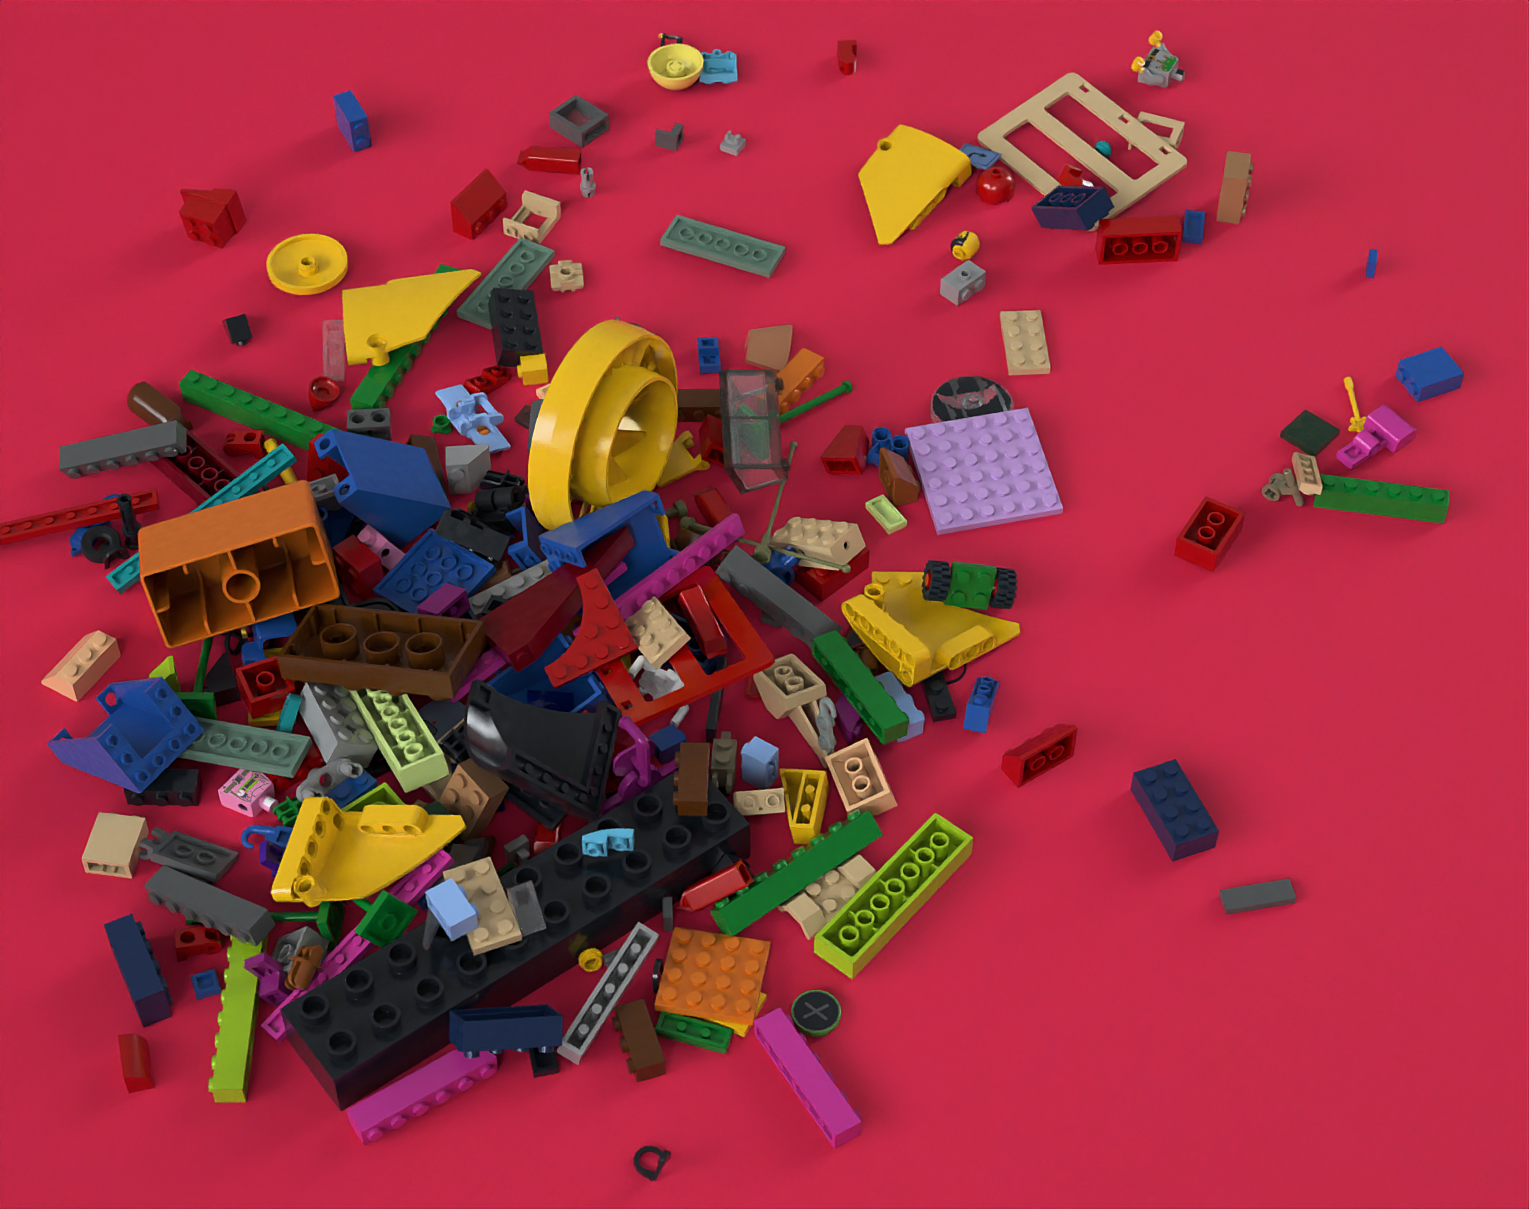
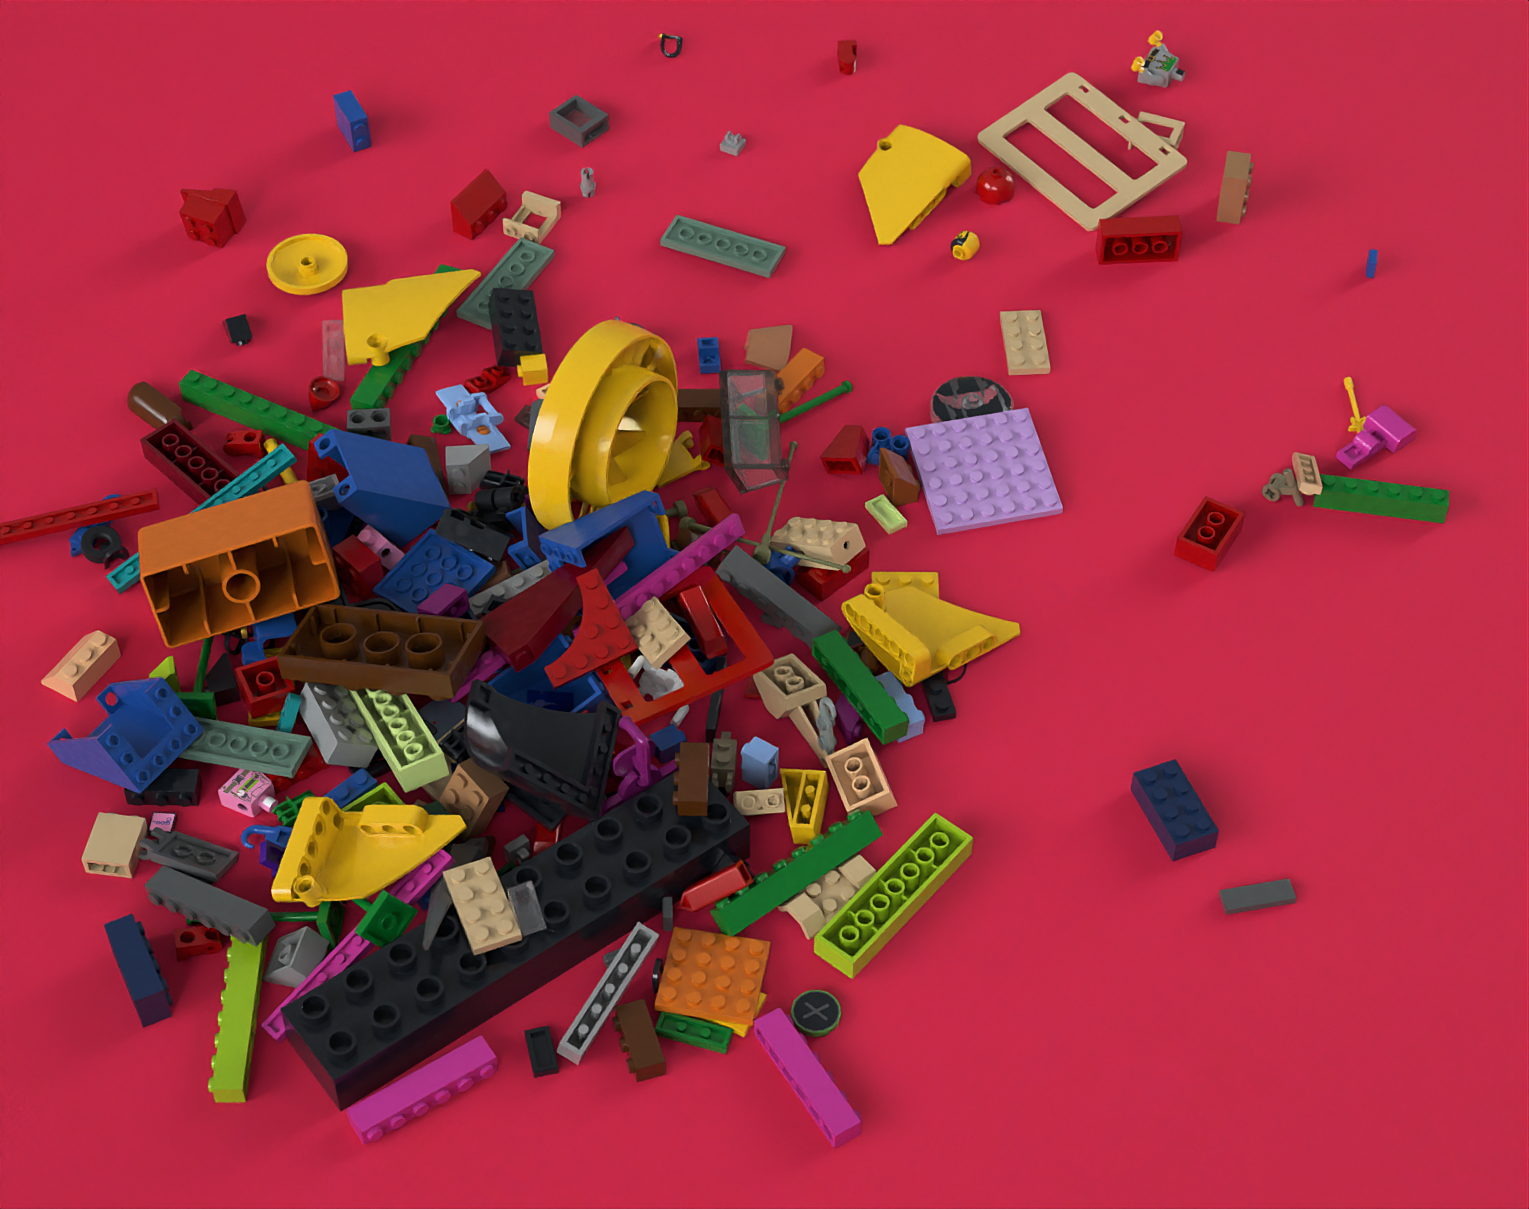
dark grey brick [59,420,186,479] -> none
black pin [117,494,142,550] -> none
red brick [118,1034,154,1093] -> none
blue tile [190,968,221,1000] -> none
magenta slope [244,952,293,1006] -> none
dark orange arm [285,945,323,990] -> none
light grey connector [296,758,363,802] -> none
light blue brick [425,878,479,941] -> none
dark blue piece [449,1004,563,1058] -> none
red piece [517,146,582,175] -> none
tan piece [549,260,584,293] -> none
yellow plate [578,948,603,972] -> none
medium azure slope [582,828,635,857] -> none
black piece [634,1146,671,1181] -> none
light yellow piece [648,44,704,90] -> none
dark grey panel [655,123,684,151] -> none
medium azure plate [700,49,737,84] -> none
plate [922,560,1017,610] -> none
light grey brick [940,260,986,306] -> none
medium blue piece [959,143,1001,170] -> none
blue slope [963,676,1000,733] -> none
red slope [1001,724,1077,788] -> none
dark blue brick [1031,186,1114,231] -> none
red leg [1057,164,1094,187] -> none
teal plate [1094,141,1112,158] -> none
blue tile [1182,210,1205,244] -> none
clear green tile [1280,409,1340,457] -> none
blue brick [1396,346,1464,402] -> none
none -> bright pink tile [148,812,178,836]

